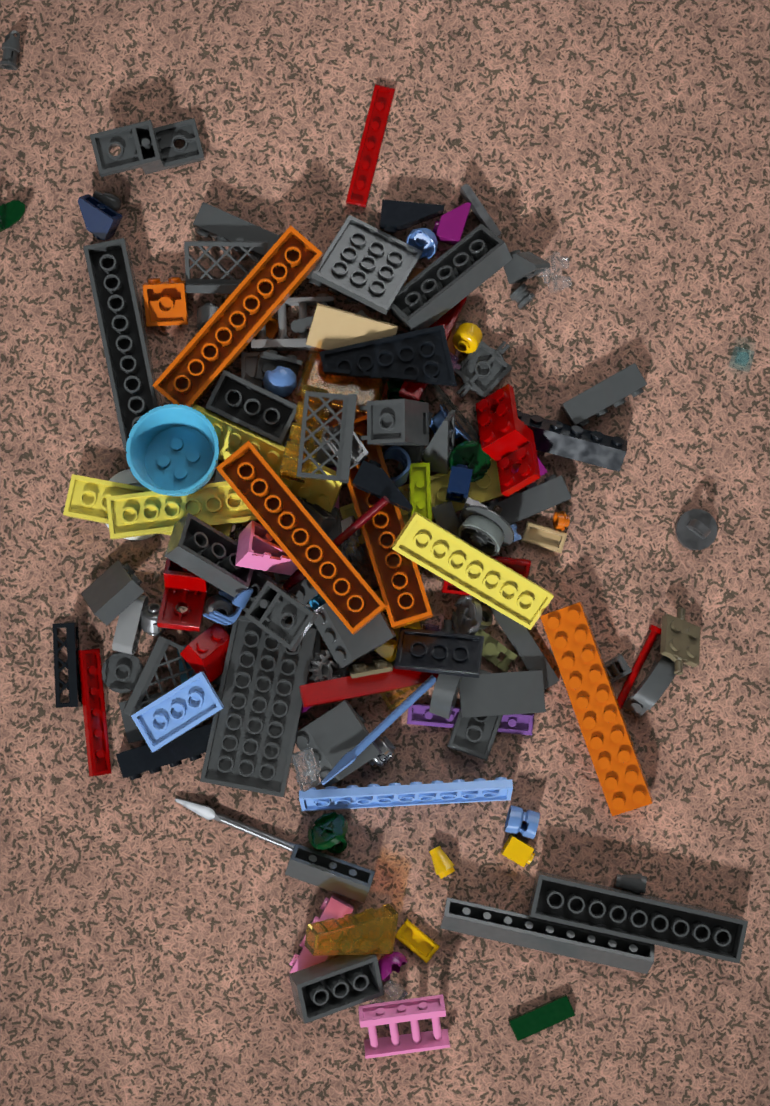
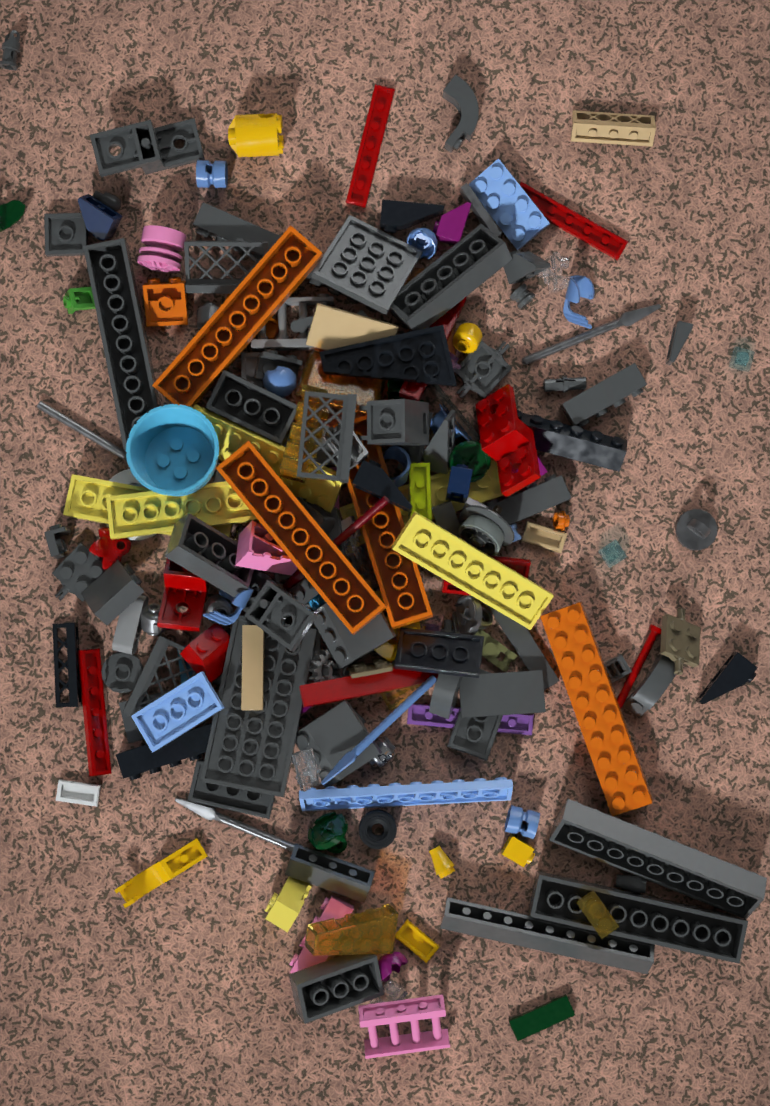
none -> flat silver piece [37,401,127,461]
none -> dark grey plate [44,213,88,257]
none -> dark grey bracket [44,524,72,559]
none -> dark grey plate [52,543,107,602]
none -> white tile [55,779,101,807]
none -> bright green bracket [63,287,96,314]
none -> red plate [89,528,131,569]
none -> yellow piece [114,838,207,908]
none -> bright pink wheel [137,225,186,273]
none -> dark grey tile [188,759,275,819]
none -> medium blue wheel [196,160,228,188]
none -> yellow cylinder [228,113,284,157]
none -> tan tile [241,625,264,711]
none -> light yellow wedge [265,876,313,933]
none -> black tyre [359,809,397,849]
none -> dark grey arch [442,74,479,153]
none -> light blue plate [469,158,550,250]
none -> red tile [520,182,628,261]
none -> flat silver piece [522,304,661,365]
none -> dark grey pin [543,376,587,393]
none -> dark grey brick [549,799,767,919]
none -> medium blue helmet [563,275,595,329]
none -> tan fence [571,110,656,147]
none -> clear yellow plate [576,890,619,939]
none -> clear light blue plate [598,540,627,568]
none -> dark grey slope [666,321,694,365]
none -> black slope [696,652,758,704]

